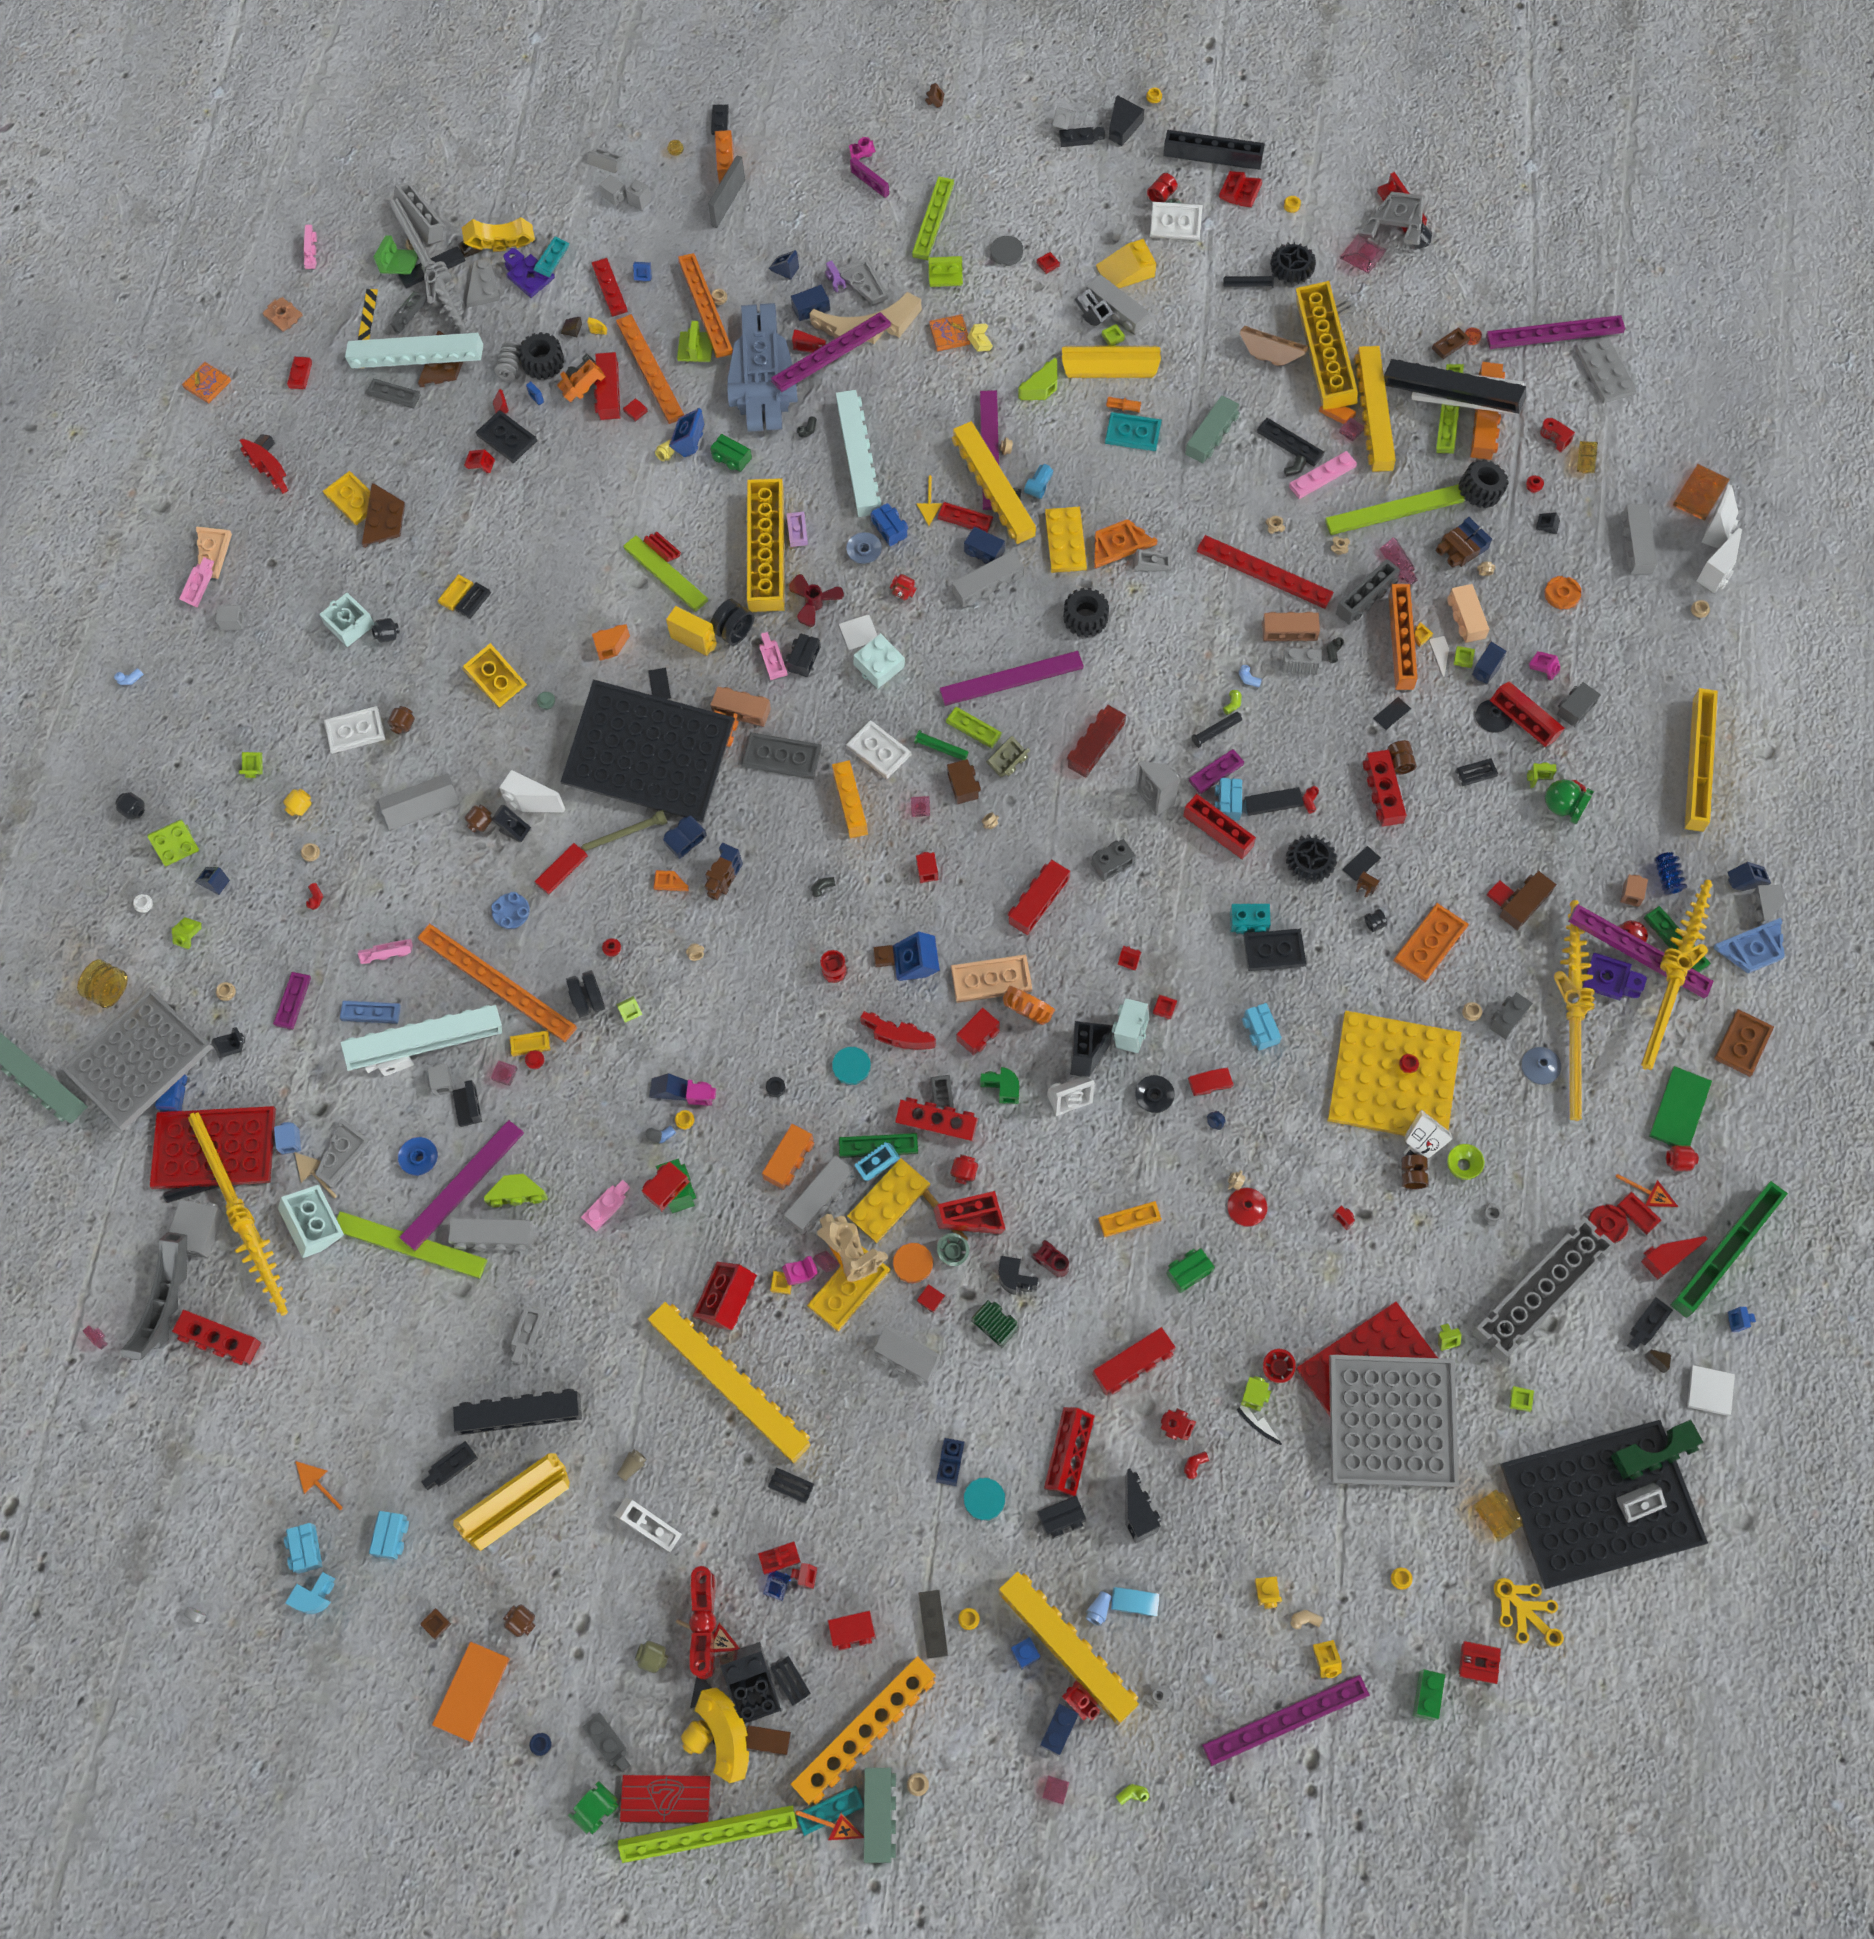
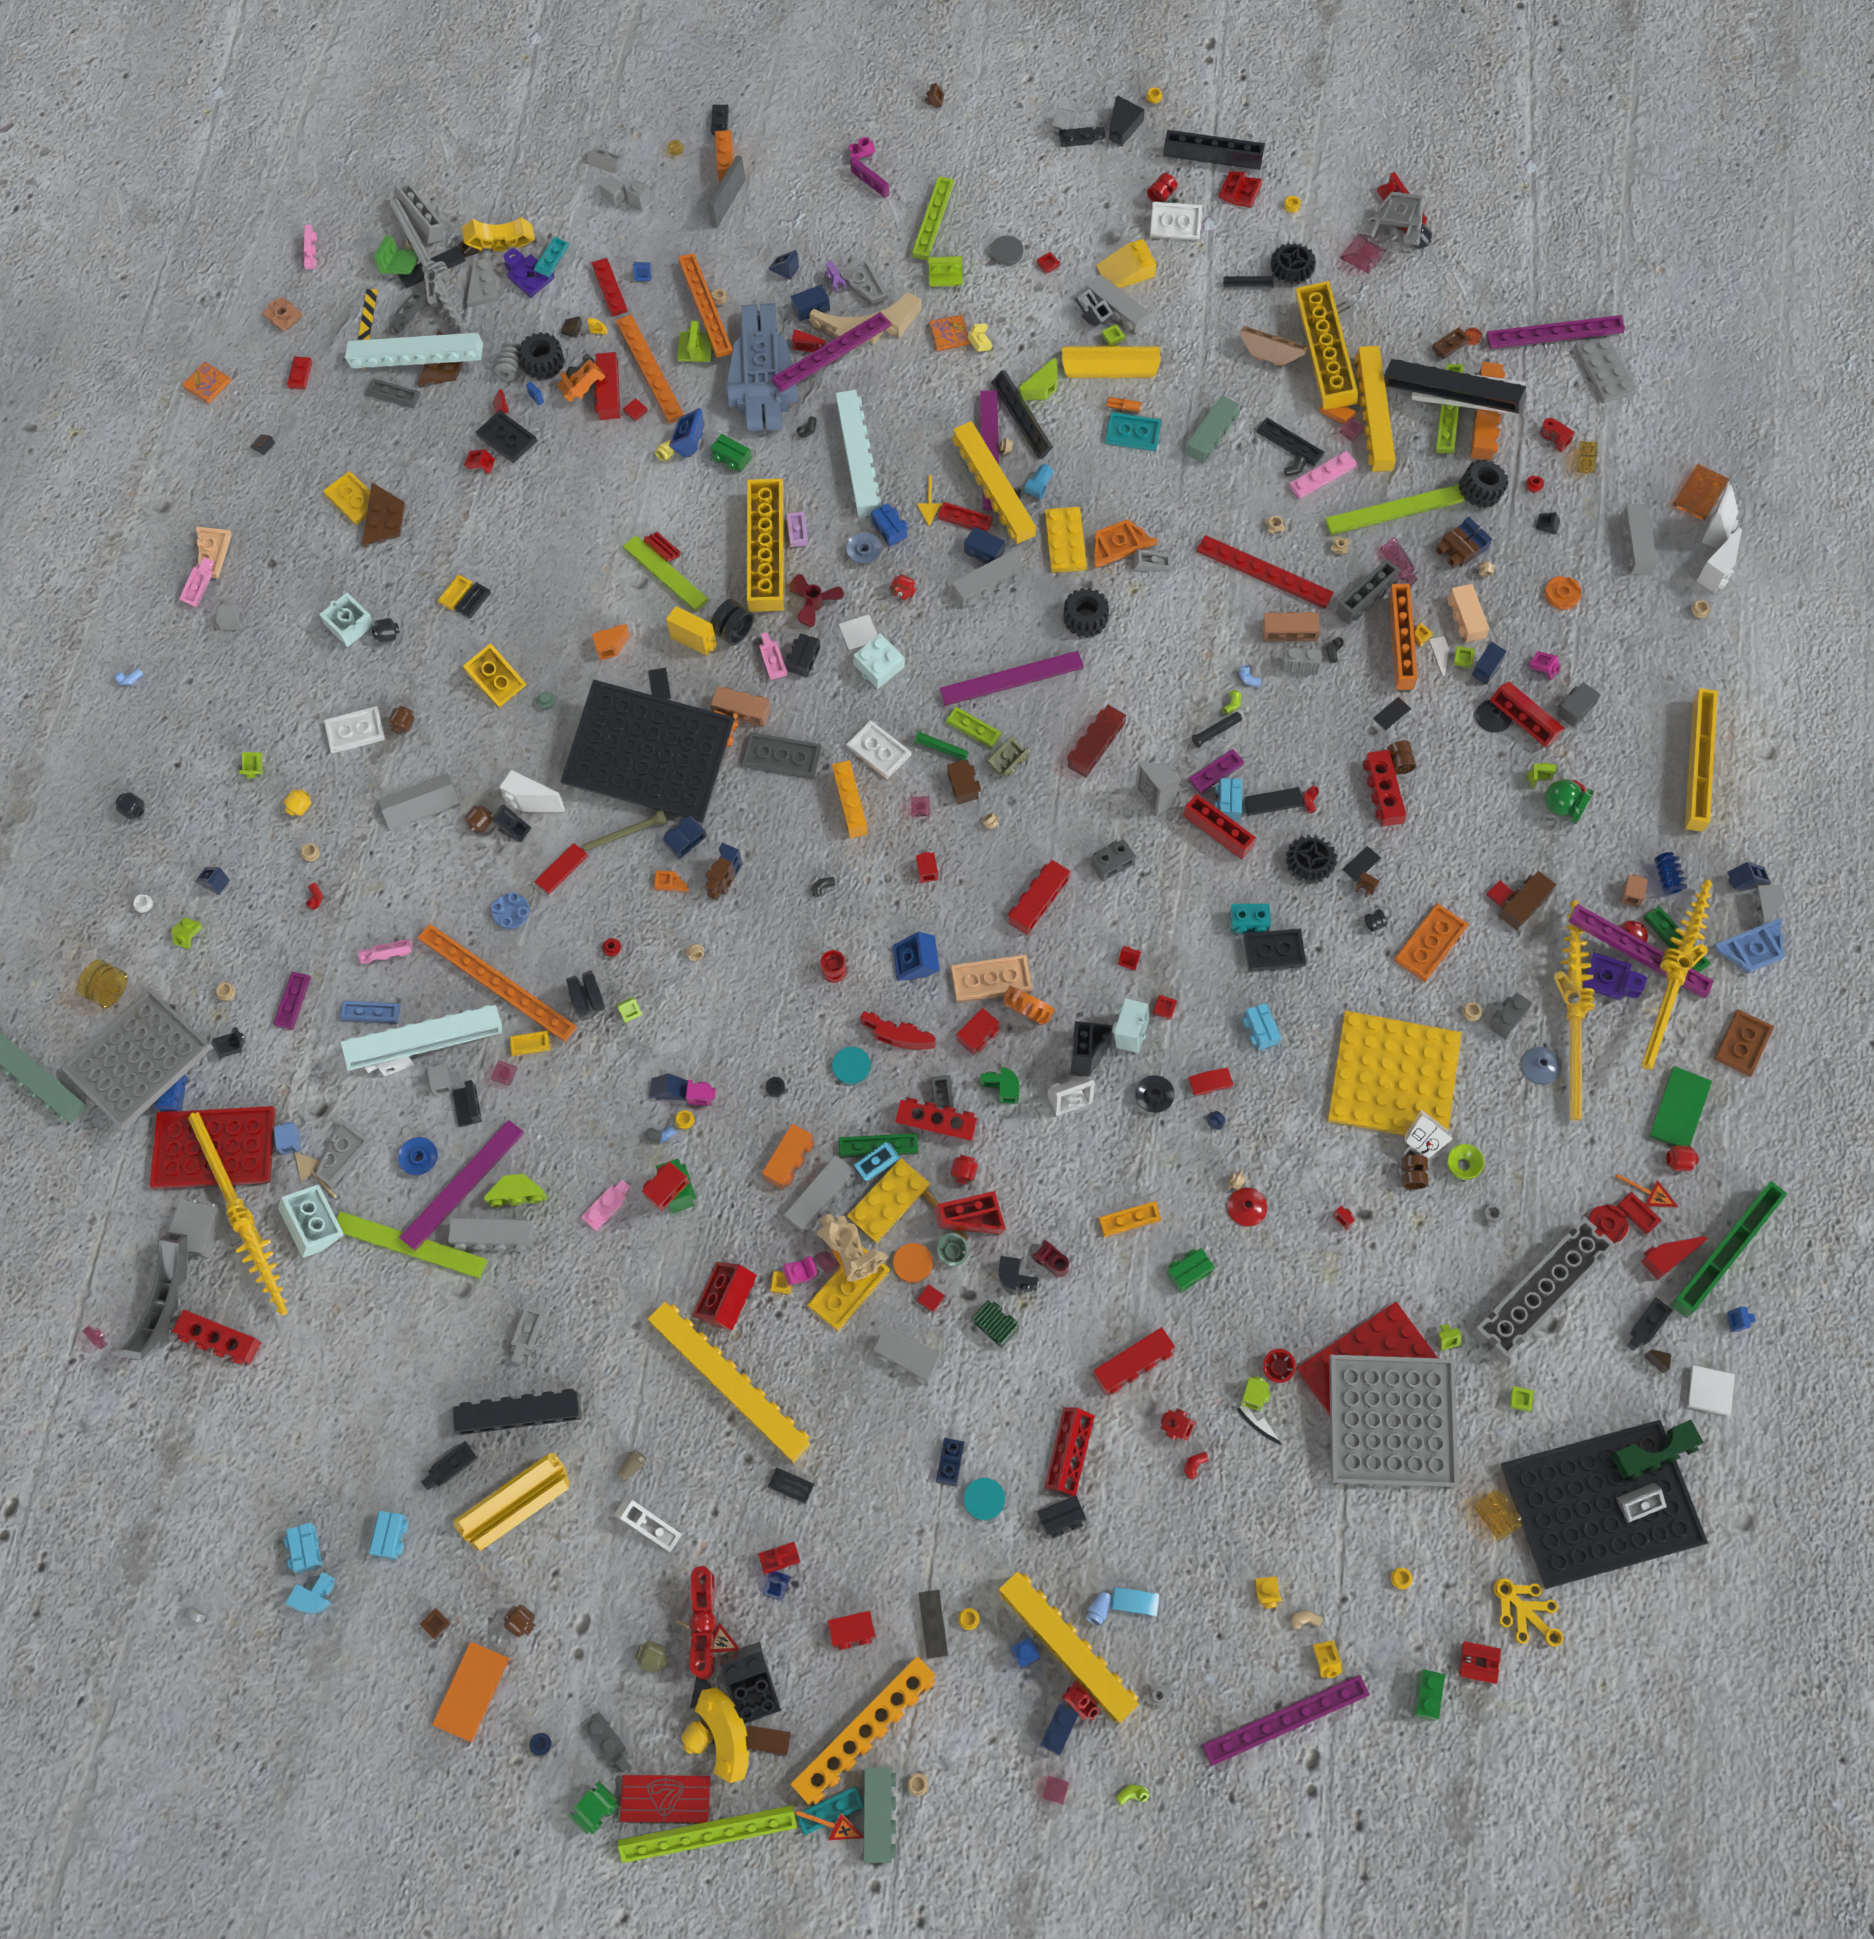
lime bracket [147,819,199,866] -> none
black axle [163,1178,219,1203] -> none
red slope [239,439,289,494] -> none
orange piece [296,1461,343,1510] -> none
red plate [525,1050,545,1069] -> none
black tile [770,1656,811,1706] -> none
red tile [791,1563,818,1589] -> none
reddish brown plate [873,945,895,967] -> none
black slope [1125,1468,1162,1544] -> none
red plate [1399,1054,1419,1074] -> none
black tile [1456,758,1498,787] -> none
none -> black plate [991,370,1053,459]

